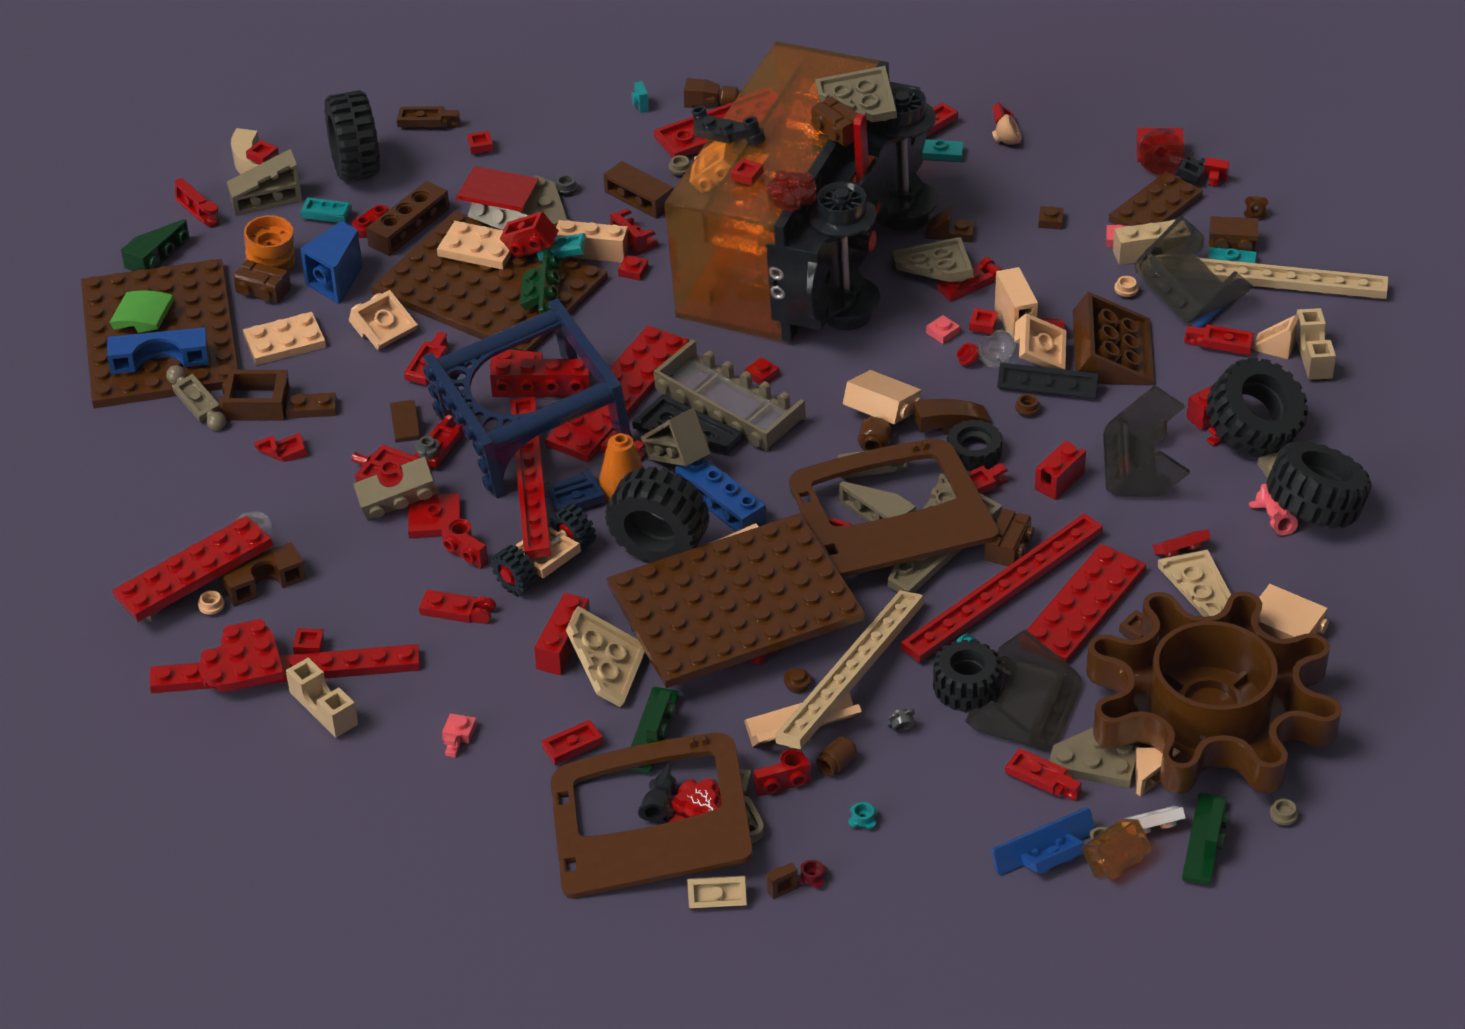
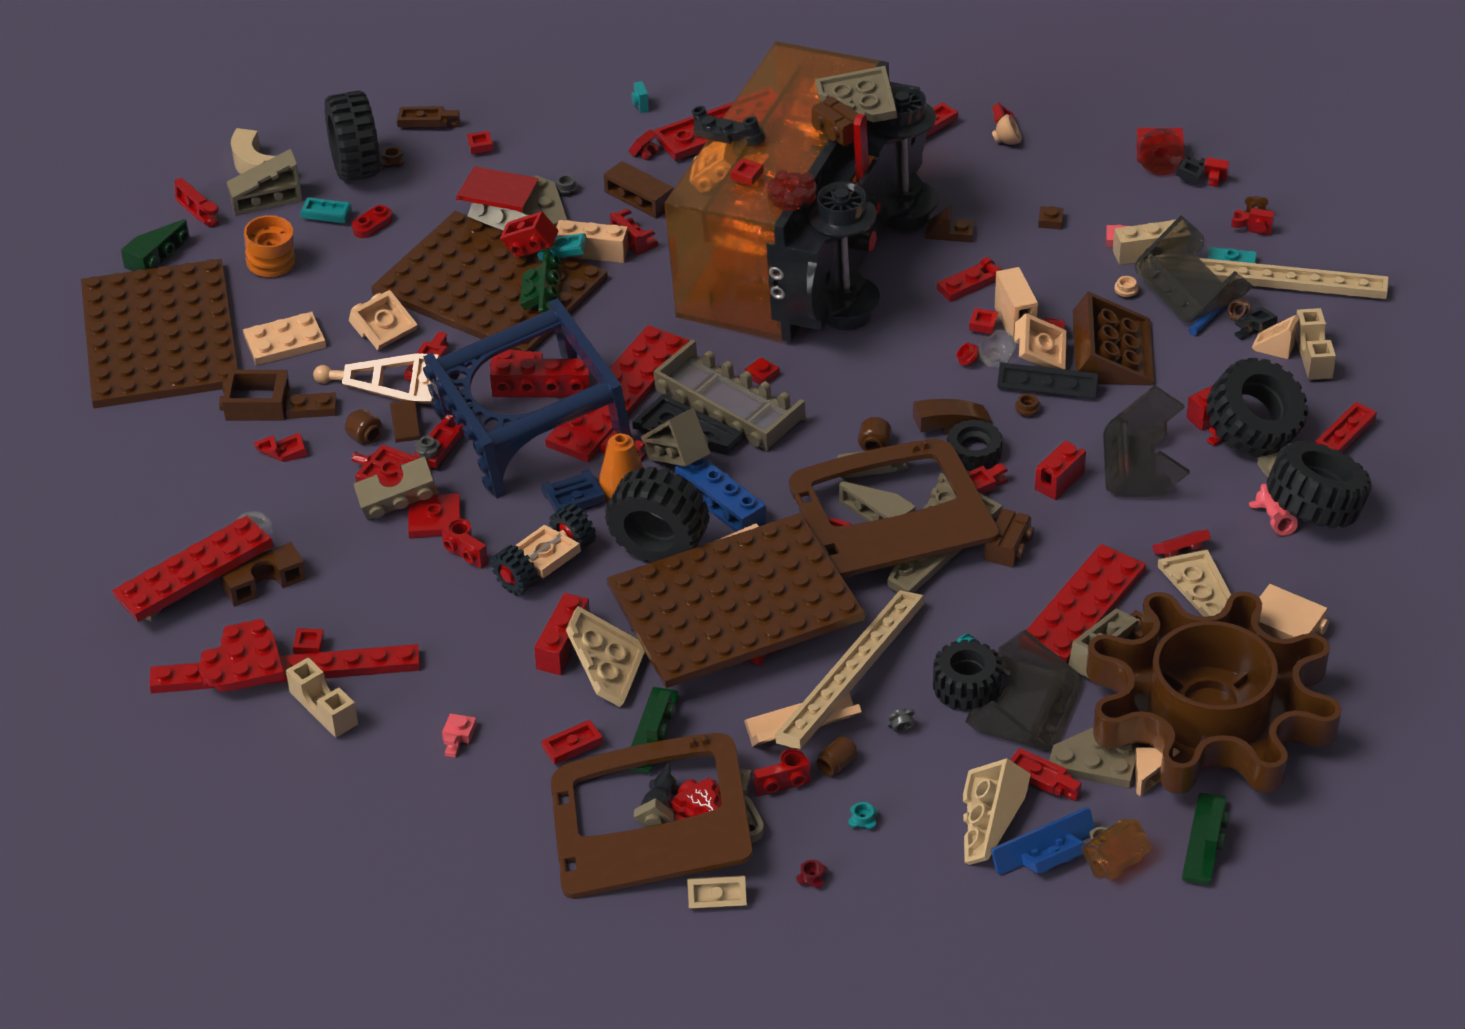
blue arch [107,327,209,374] -> none
bright green slope [109,291,175,333] -> none
dark tan plate [166,365,227,431] -> none
light nougat plate [198,590,225,615] -> none
reddish brown brick [234,259,291,303] -> none
red plate [246,140,279,164] -> none
blue slope [300,221,363,304] -> none
reddish brown brick [366,181,450,256] -> none
red hinge [419,589,496,624] -> none
light nougat plate [437,221,513,269] -> none
red plate [510,396,552,559] -> none
red plate [618,255,648,281] -> none
dark tan plate [669,155,691,176] -> none
reddish brown piece [684,78,743,108] -> none
reddish brown plate [767,862,798,899] -> none
reddish brown plate [784,668,811,693] -> none
light nougat brick [843,370,922,424] -> none
dark tan plate [892,237,974,282] -> none
red plate [901,513,1103,663] -> none
teal plate [922,139,964,162] -> none
coral plate [926,315,960,344] -> none
reddish brown plate [1109,171,1203,226] -> none
white plate [1121,806,1185,835] -> none
red hinge [1184,324,1255,355] -> none
reddish brown brick [1209,216,1258,252] -> none
dark tan plate [1269,799,1298,825] -> none
none -> light nougat plate [313,354,441,404]
none -> reddish brown head [345,409,382,445]
none -> reddish brown plate [381,147,404,167]
none -> red tile [628,129,659,160]
none -> dark tan plate [634,798,674,827]
none -> tan wedge [963,758,1031,865]
none -> dark tan slope [1068,608,1139,677]
none -> reddish brown plate [1228,298,1252,322]
none -> red plate [1231,208,1275,236]
none -> black plate [1235,306,1278,339]
none -> red plate [1315,402,1377,453]

